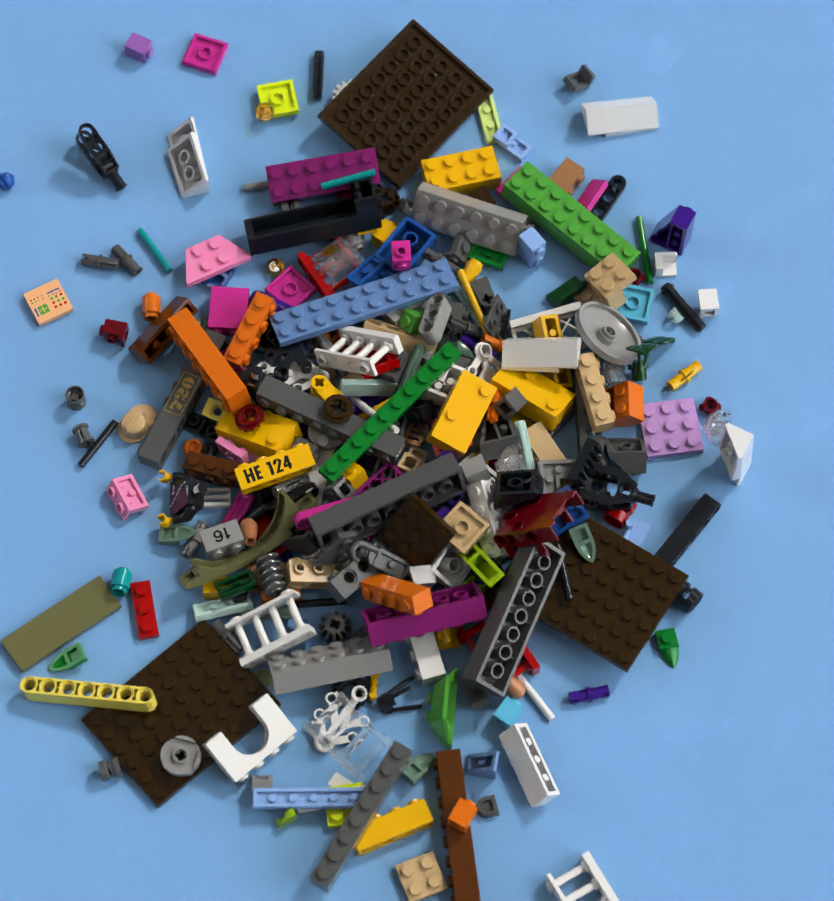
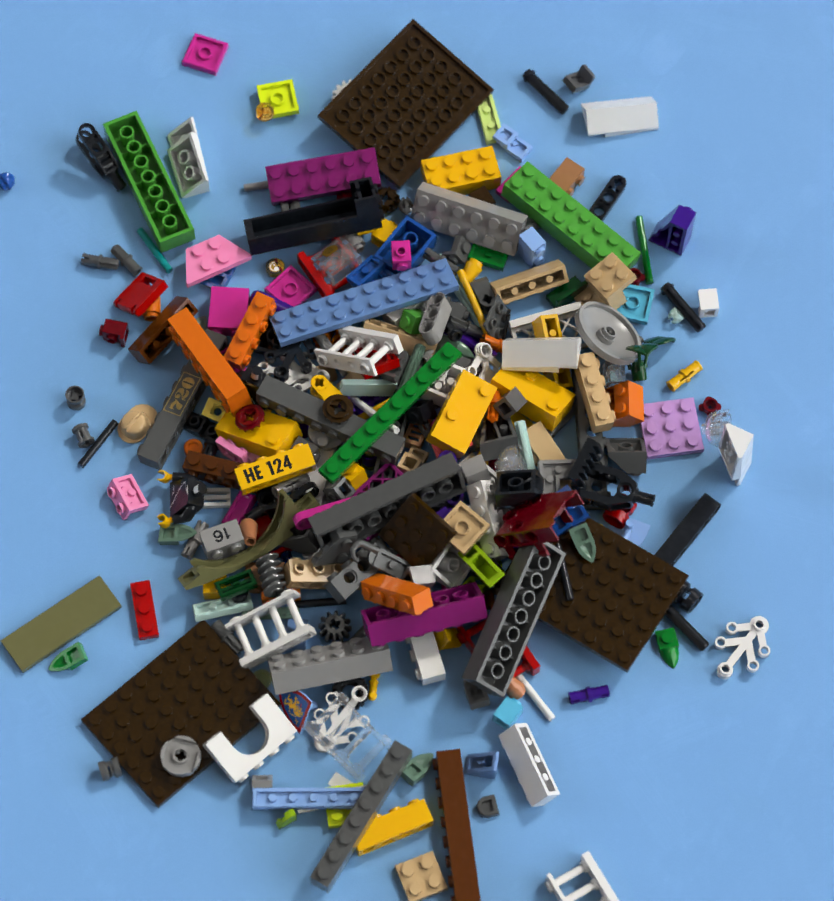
light yellow beam [20,676,157,712] -> none
light nougat tile [23,279,74,327] -> none
teal brick [110,567,133,597] -> none
medium lavender brick [124,32,154,63] -> none
black axle [312,50,324,100] -> none
teal bar [321,168,376,190] -> none
black plant [376,675,422,715] -> none
bright green wedge [426,668,459,750] -> none
orange brick [447,798,478,833] -> none
dark pink tile [578,179,608,211] -> none
white panel [653,252,677,278] -> none
none -> bright green brick [103,111,195,253]
none -> red container [113,272,168,317]
none -> shield [279,690,318,734]
none -> tan brick [490,259,569,305]
none -> black axle [522,69,569,114]
none -> black axle [665,605,709,651]
none -> white plant [714,616,771,680]

